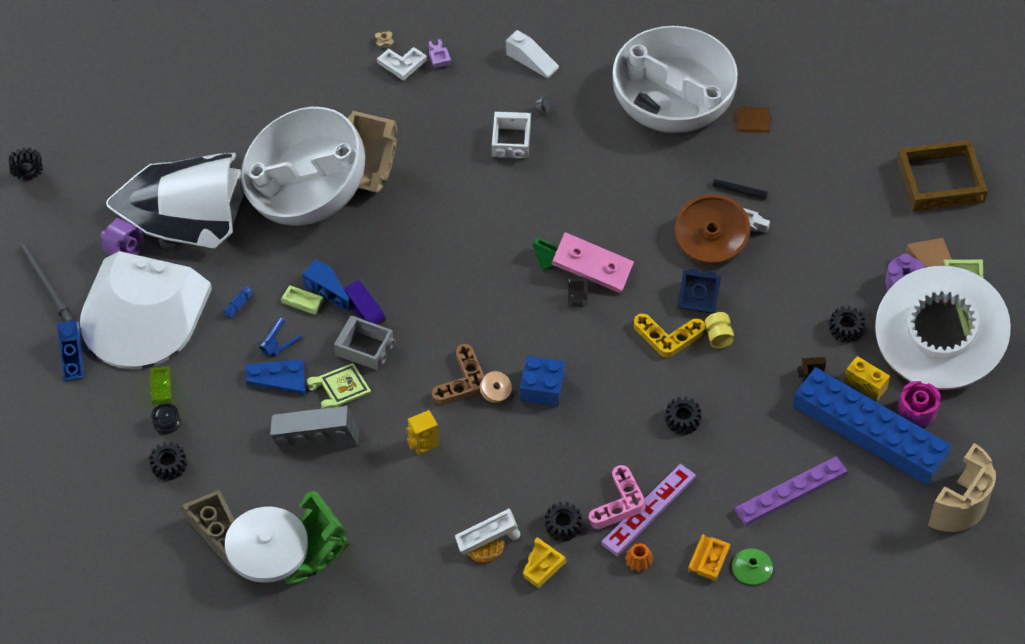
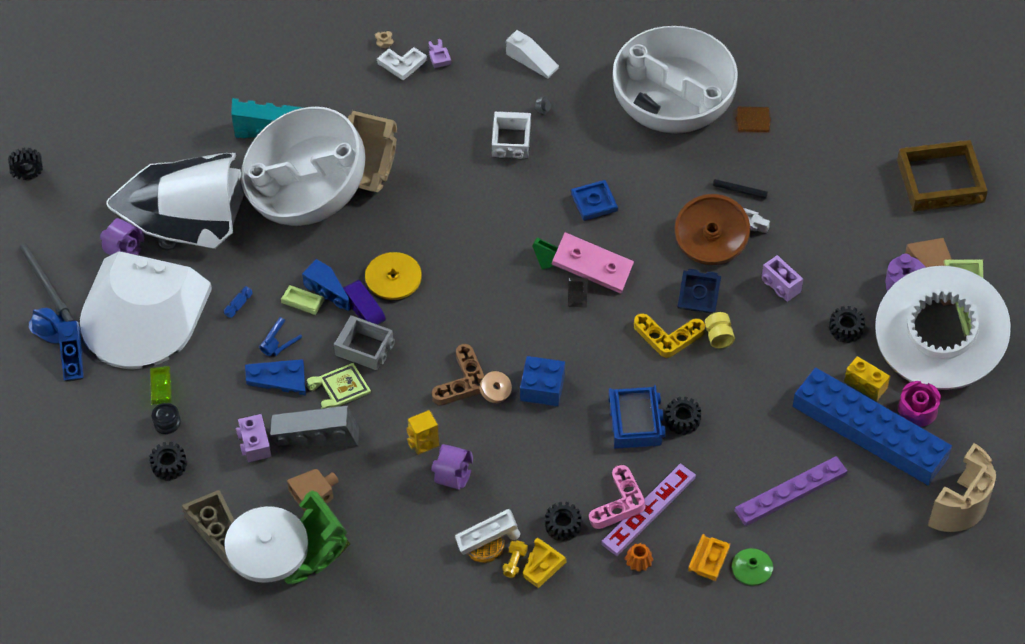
dark brown bracket [797,357,826,384] -> none
none -> blue piece [28,308,65,343]
none -> teal wedge [231,98,303,138]
none -> lavender brick [236,414,271,462]
none -> medium nougat torso [287,469,339,512]
none -> yellow piece [365,252,422,300]
none -> medium lavender brick [432,444,473,489]
none -> yellow bar [503,540,528,578]
none -> blue plate [571,180,618,221]
none -> window [608,385,665,449]
none -> lavender brick [761,255,803,302]

